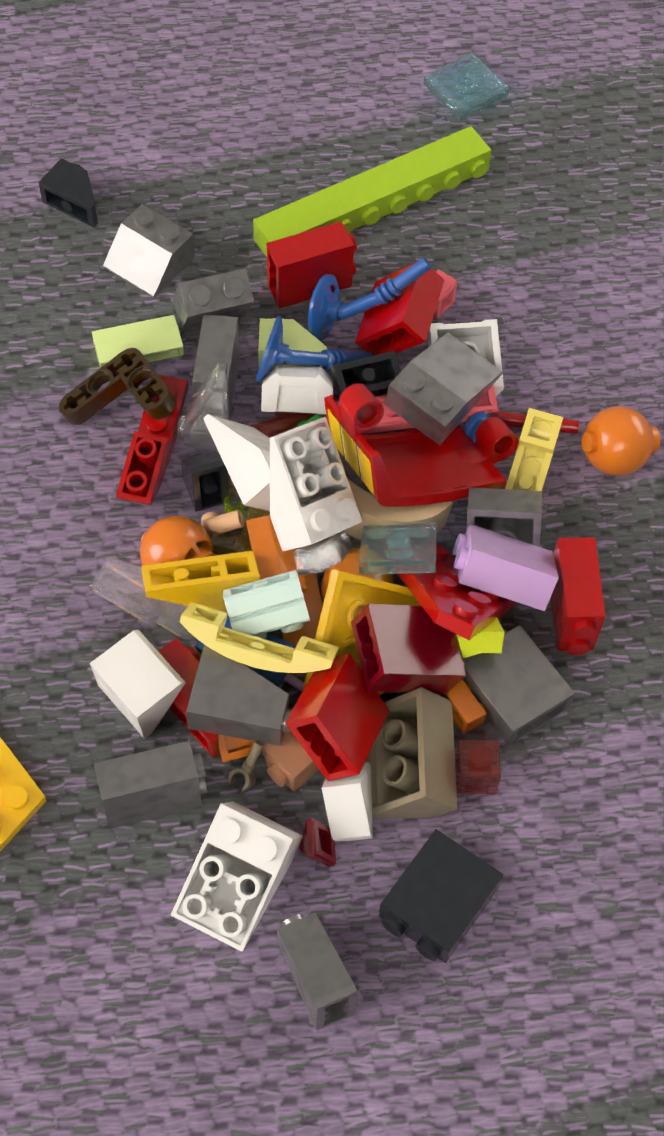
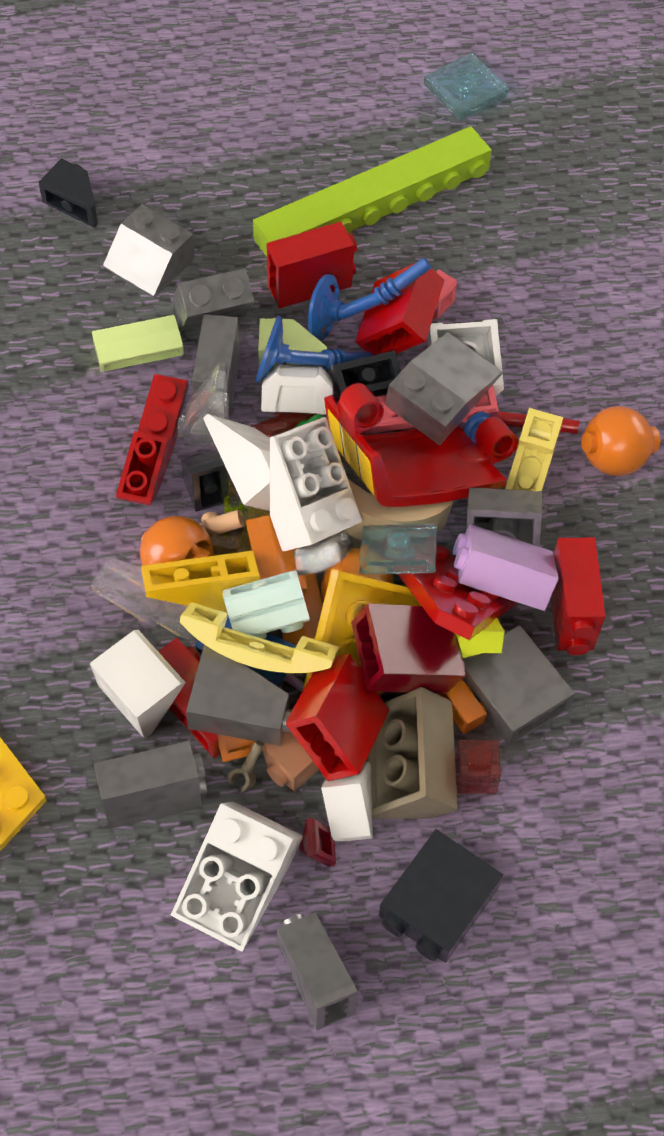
dark brown beam [59,348,176,425] -> none

